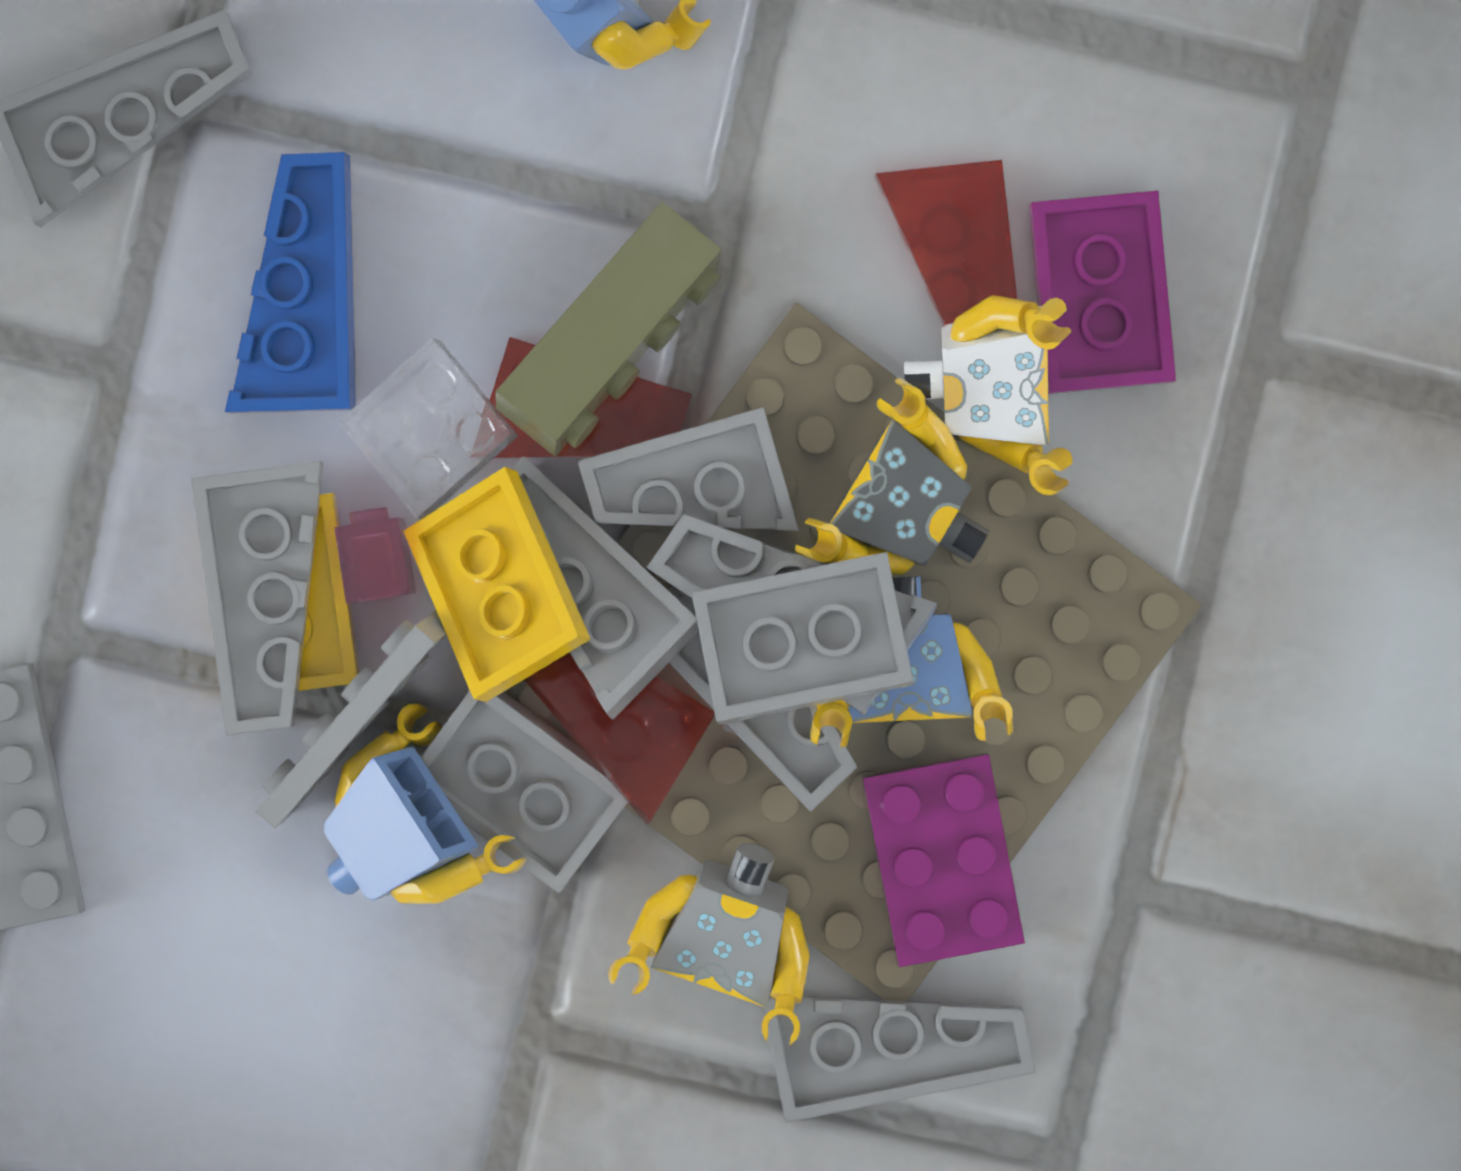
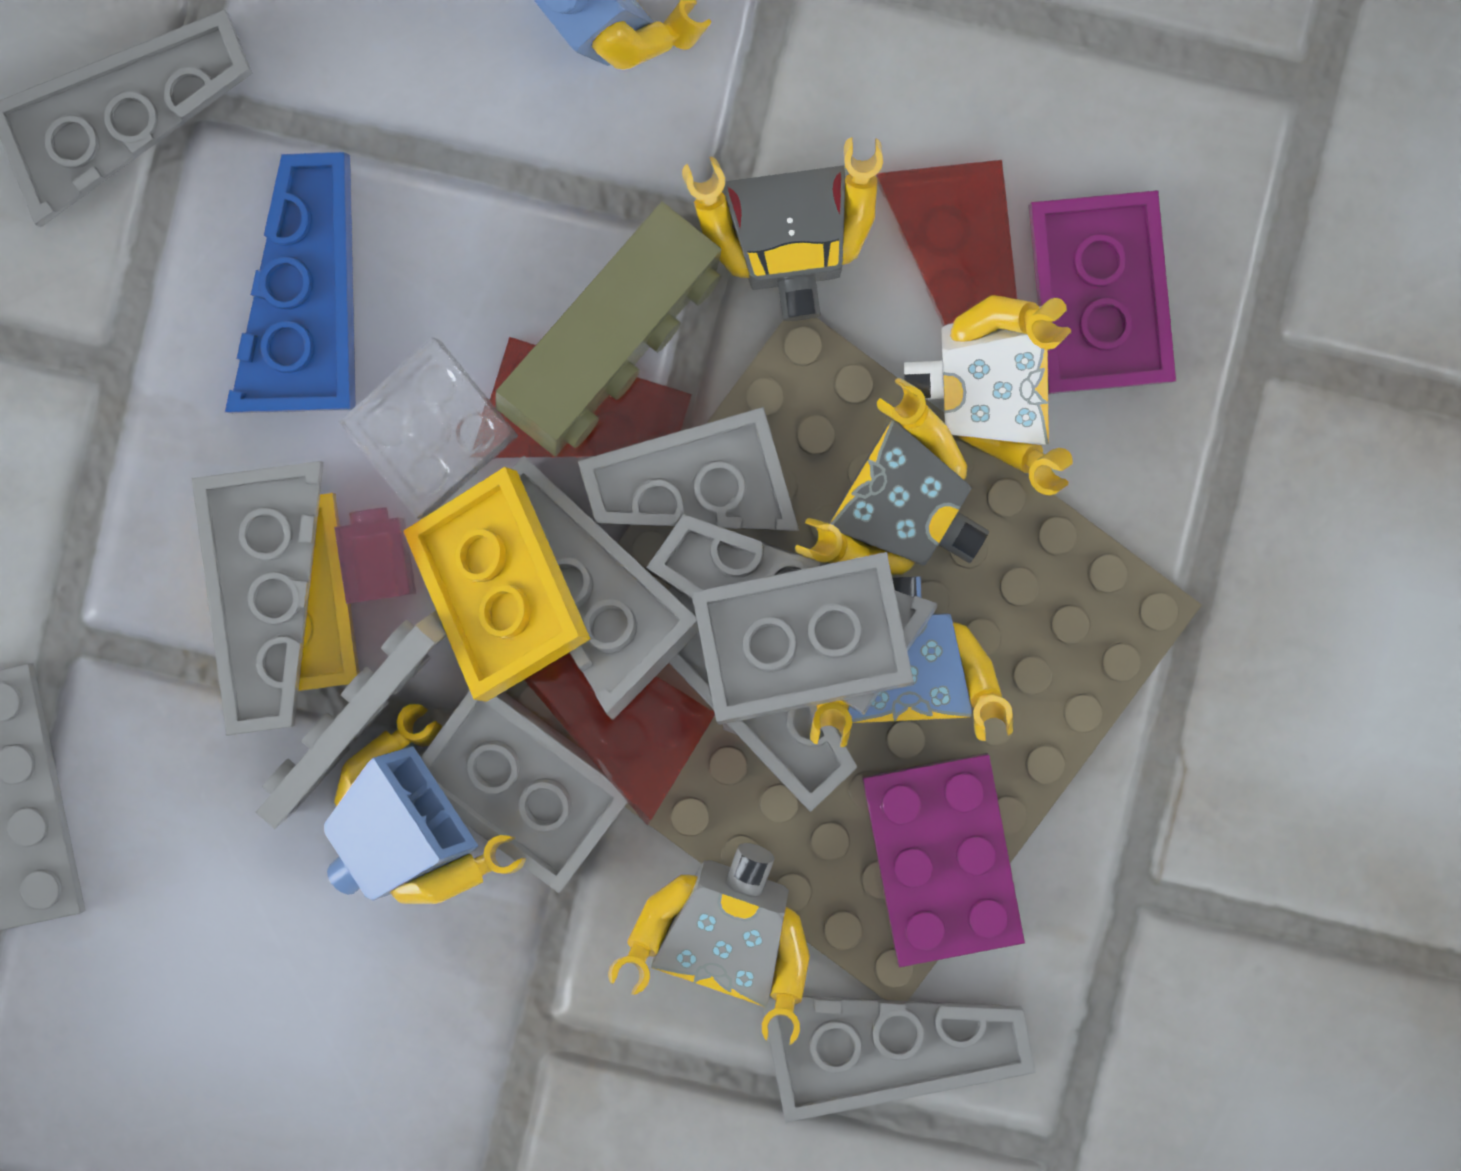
none -> torso [682,137,883,321]

